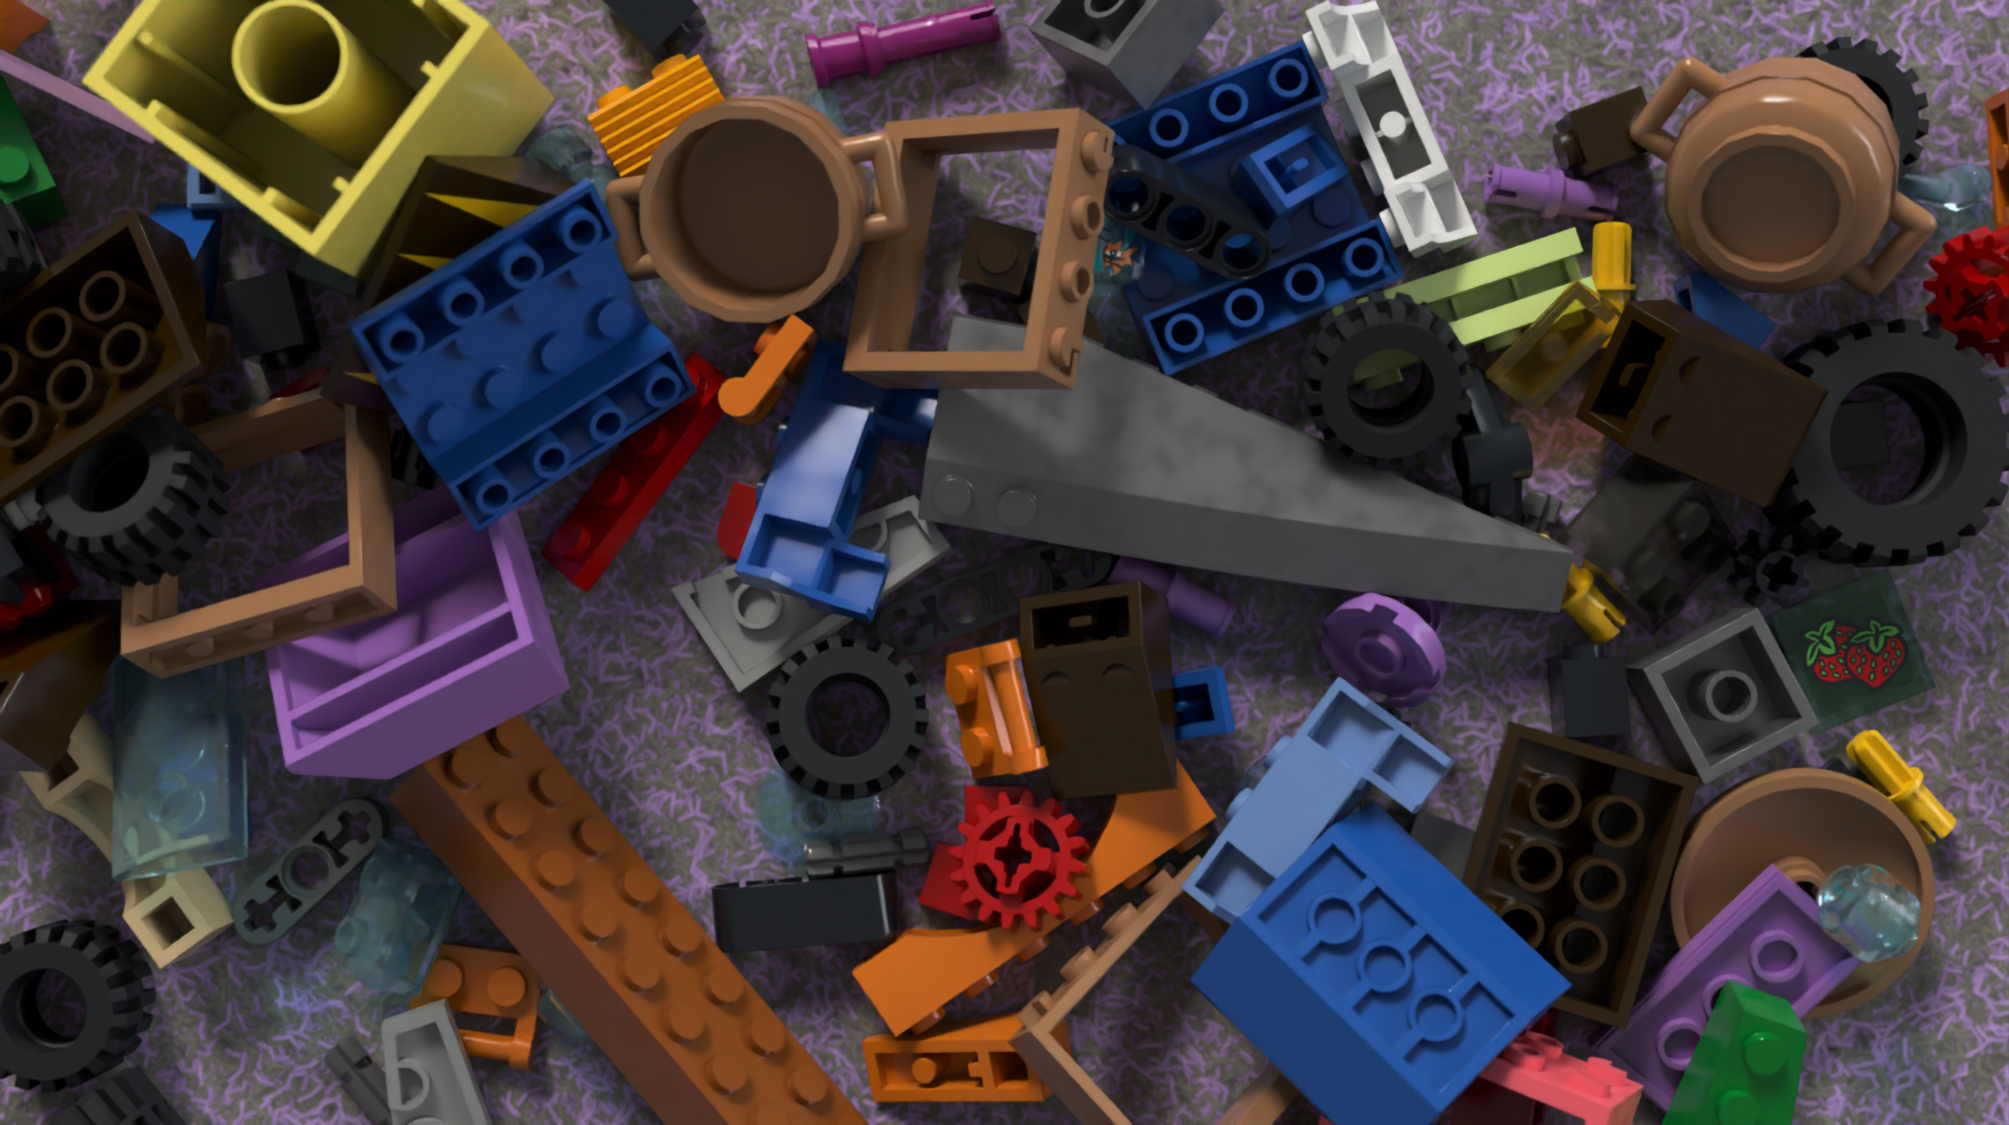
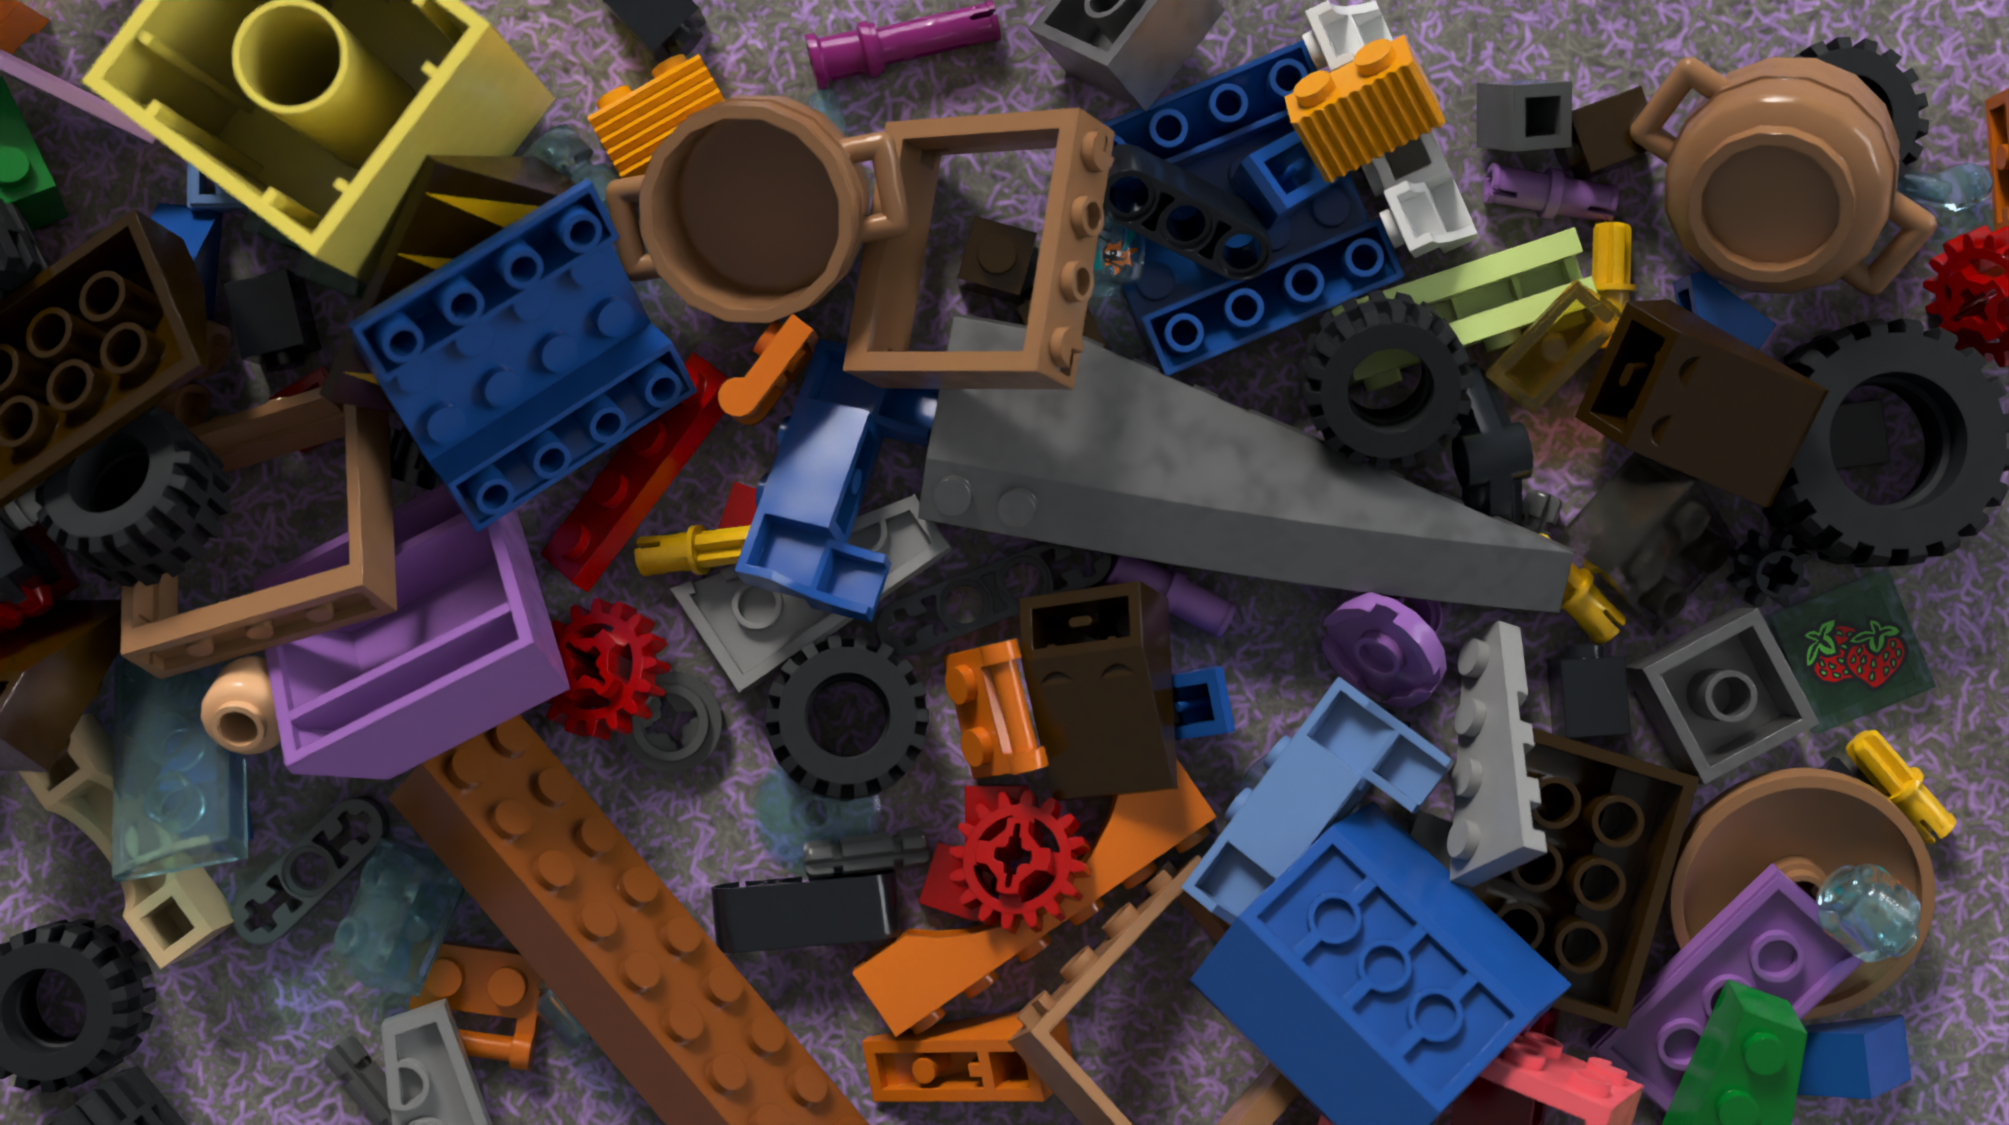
none -> light nougat head [200,656,281,755]
none -> red gear [545,598,670,741]
none -> dark grey gear [621,671,723,773]
none -> yellow axle [634,525,751,577]
none -> light orange brick [1284,35,1446,183]
none -> light grey wing [1447,620,1547,887]
none -> dark grey brick [1477,79,1572,152]
none -> blue slope [1797,1014,1911,1099]

